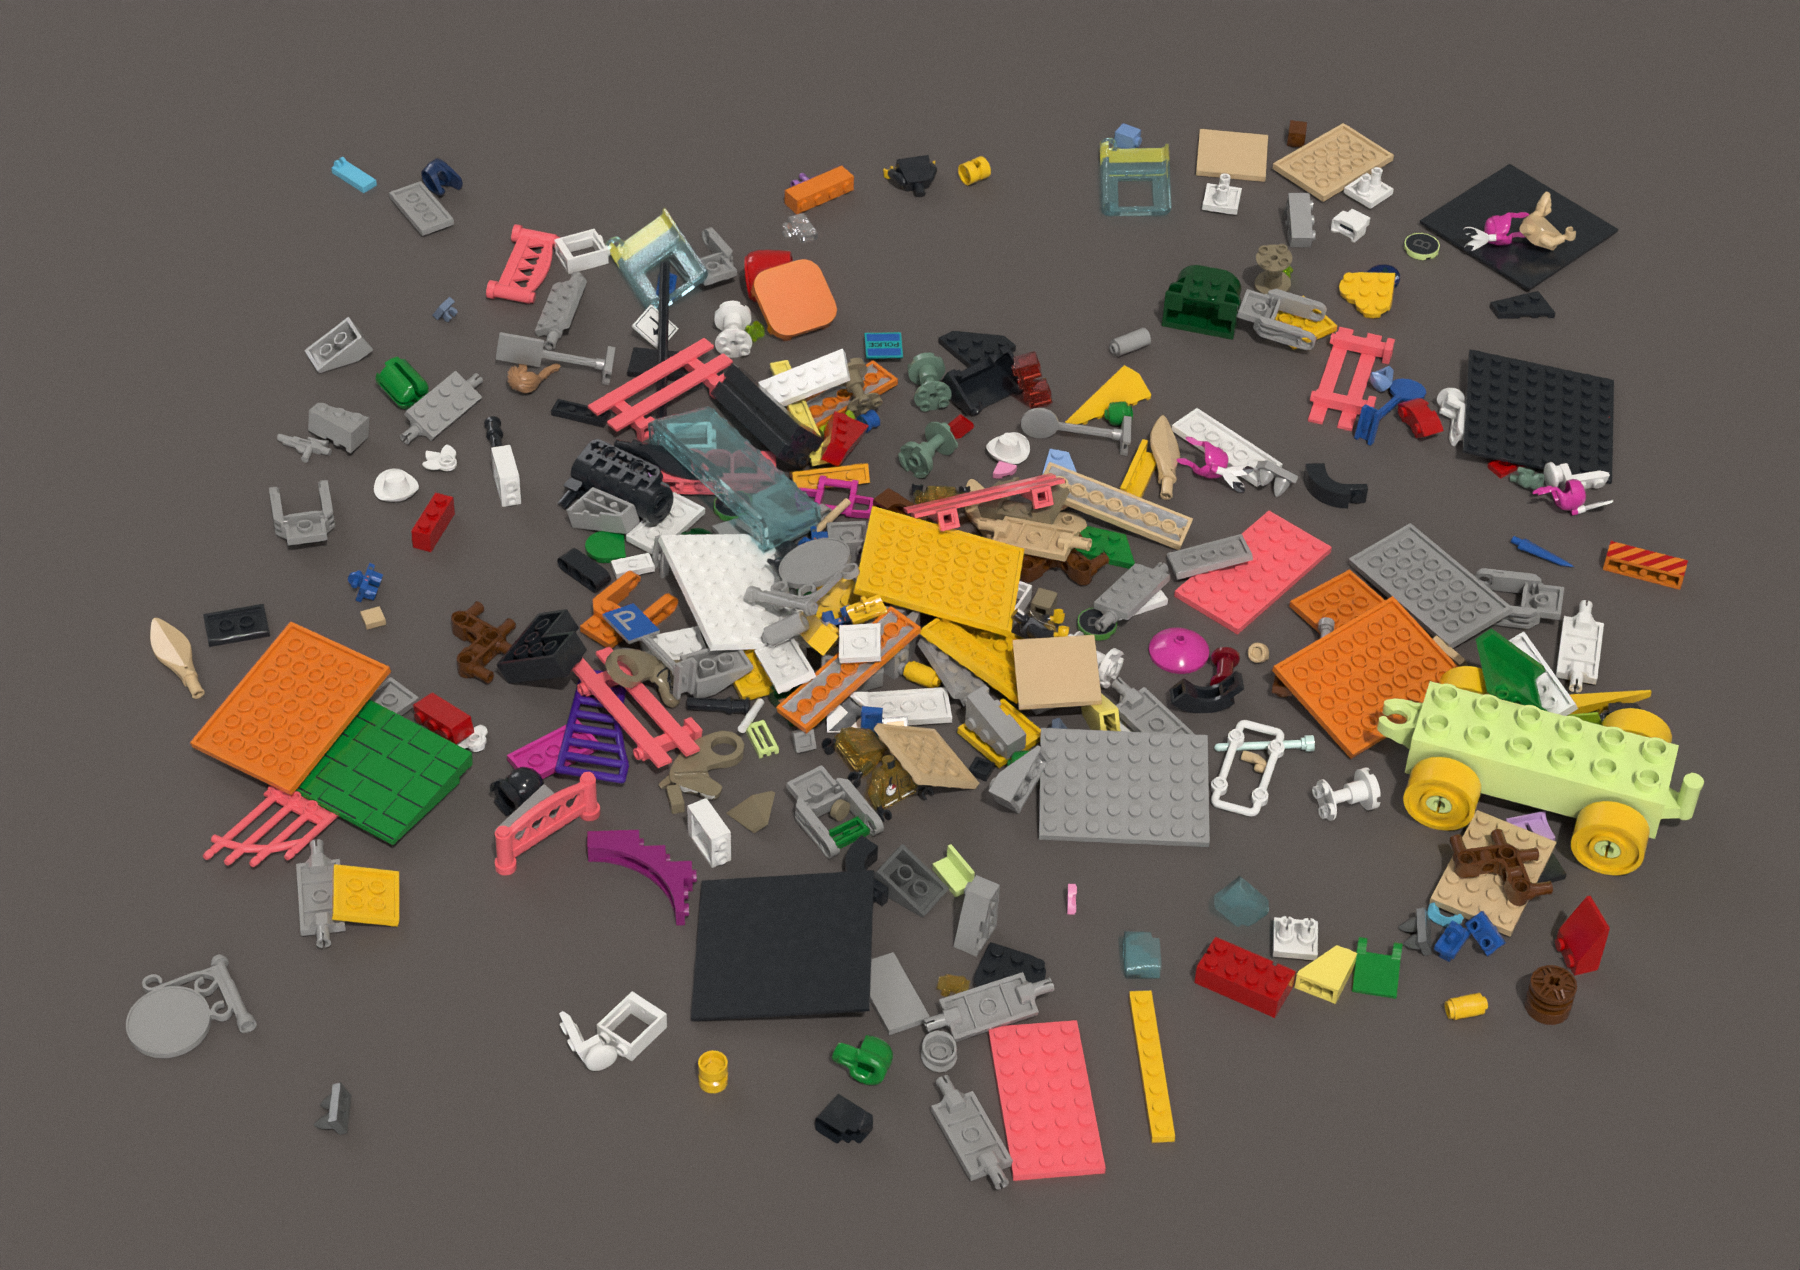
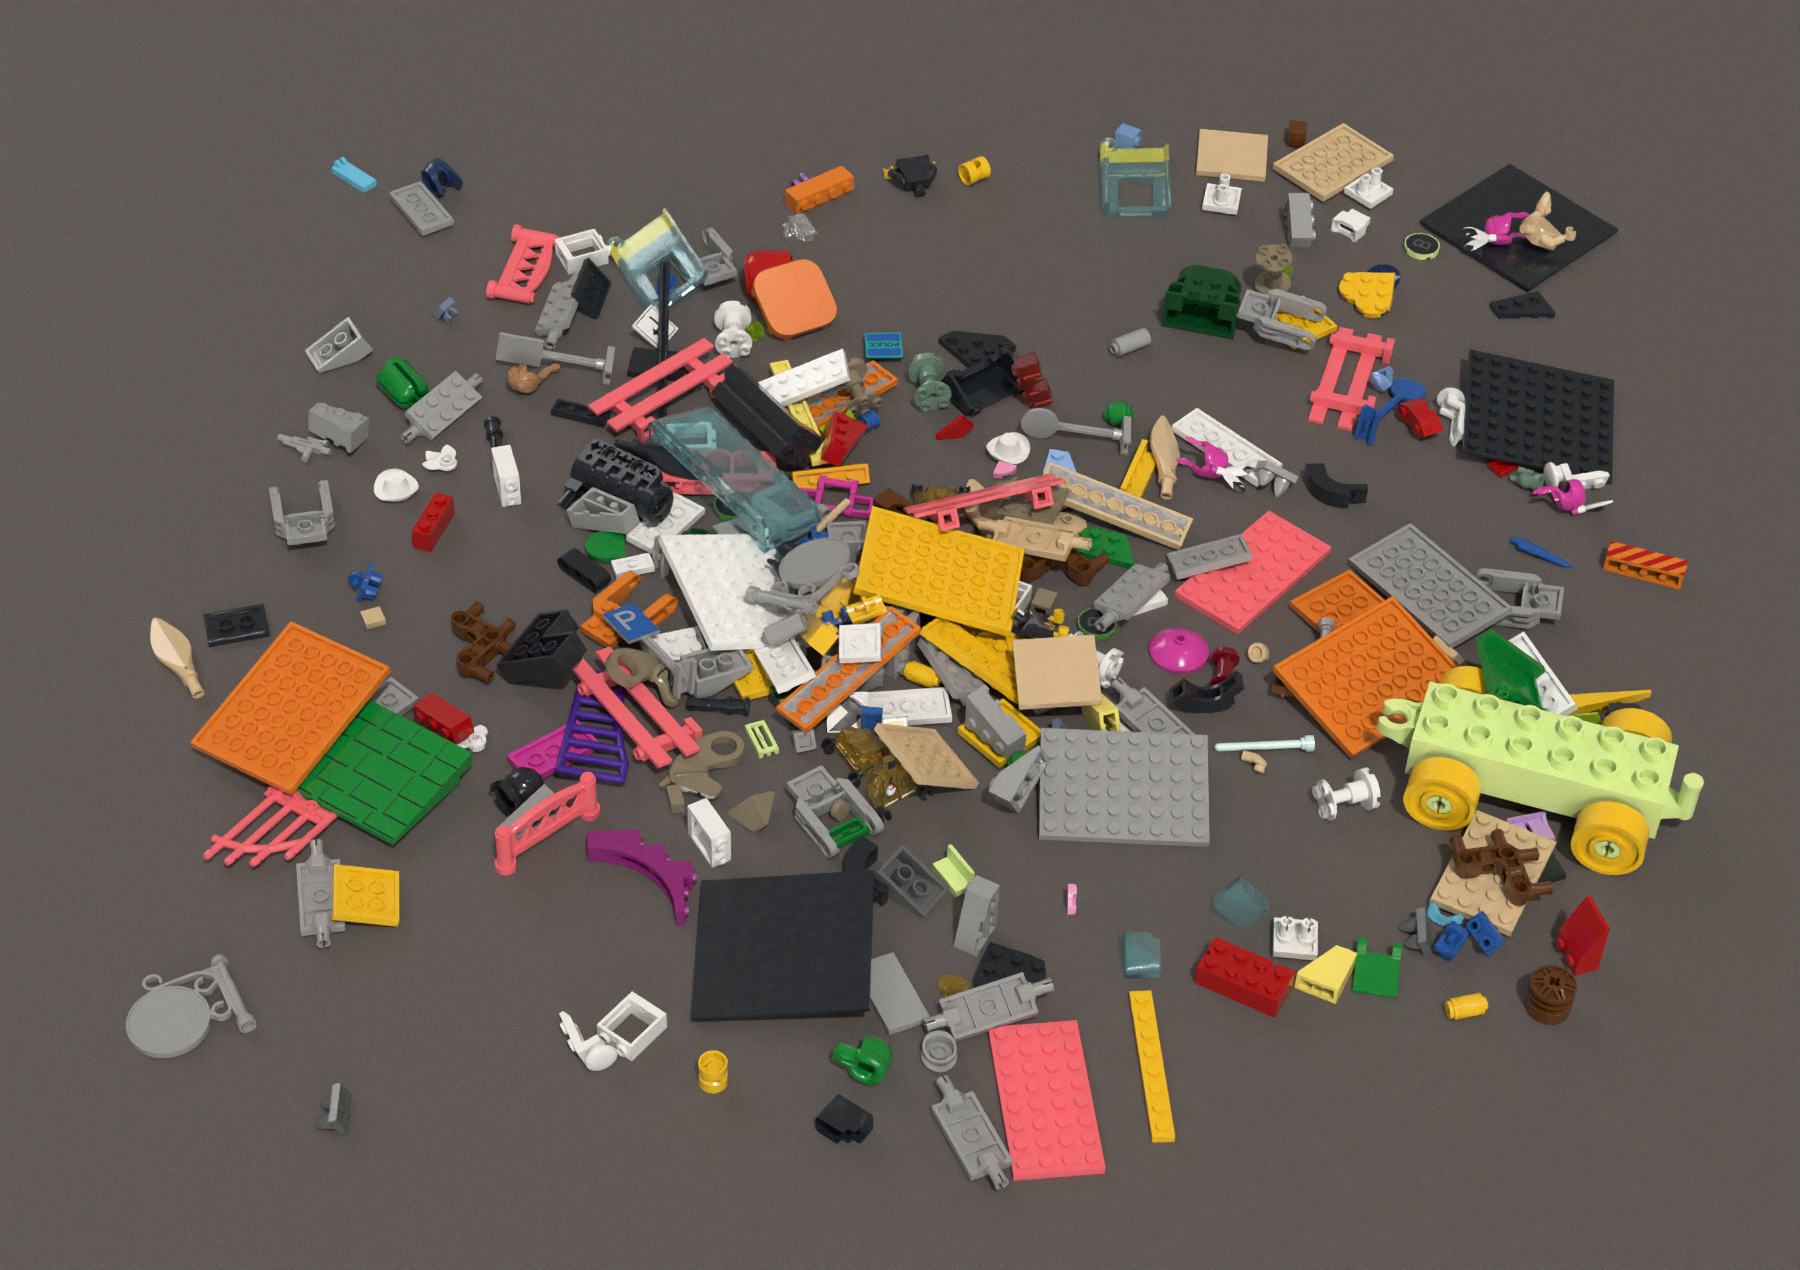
white piece [738,698,764,733] -> none
sand green piece [898,422,958,478] -> none
black tile [968,756,995,782] -> none
yellow wedge [1065,365,1151,425] -> none
white bar [1211,720,1285,817] -> none
white plate [1556,600,1604,693] -> none
none -> black tile [571,258,611,319]

